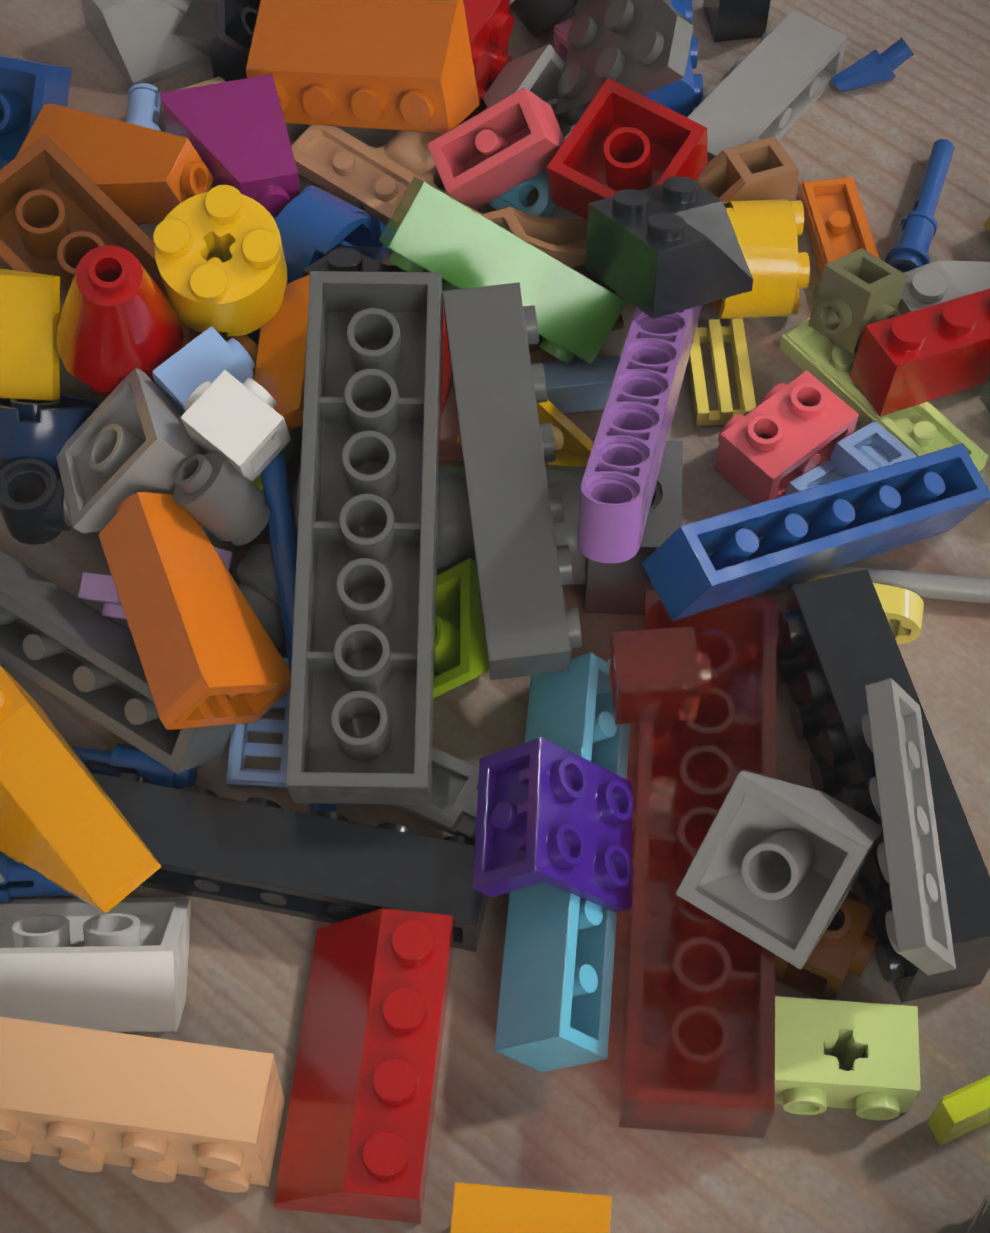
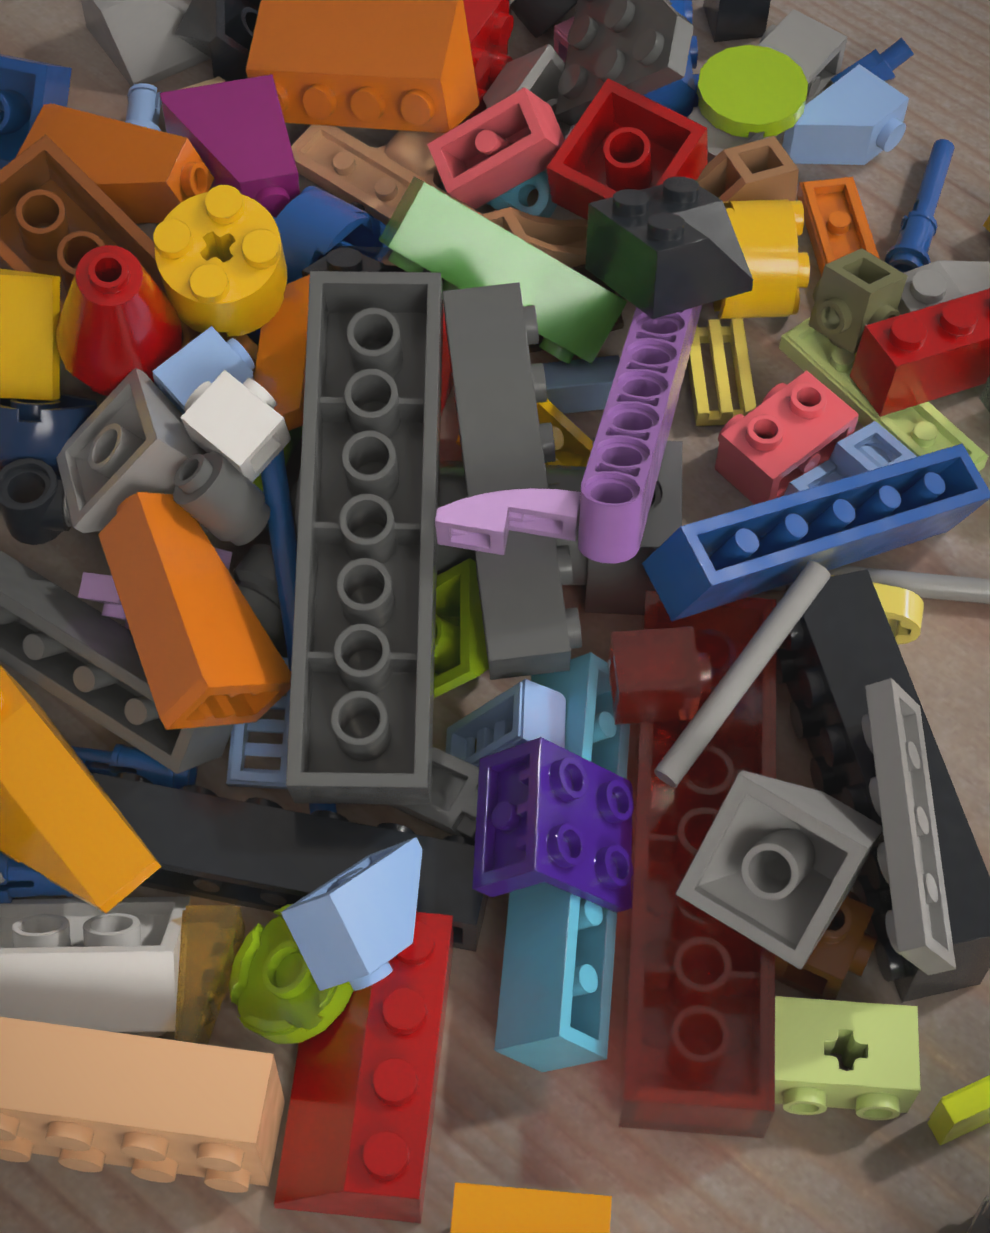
none -> clear yellow slope [175,905,245,1045]
none -> lime tile [229,904,353,1044]
none -> light blue slope [281,837,422,991]
none -> lavender slope [435,488,580,555]
none -> light blue slope [446,679,566,767]
none -> light grey bar [654,561,831,787]
none -> lime tile [697,45,808,138]
none -> light blue slope [782,64,909,165]

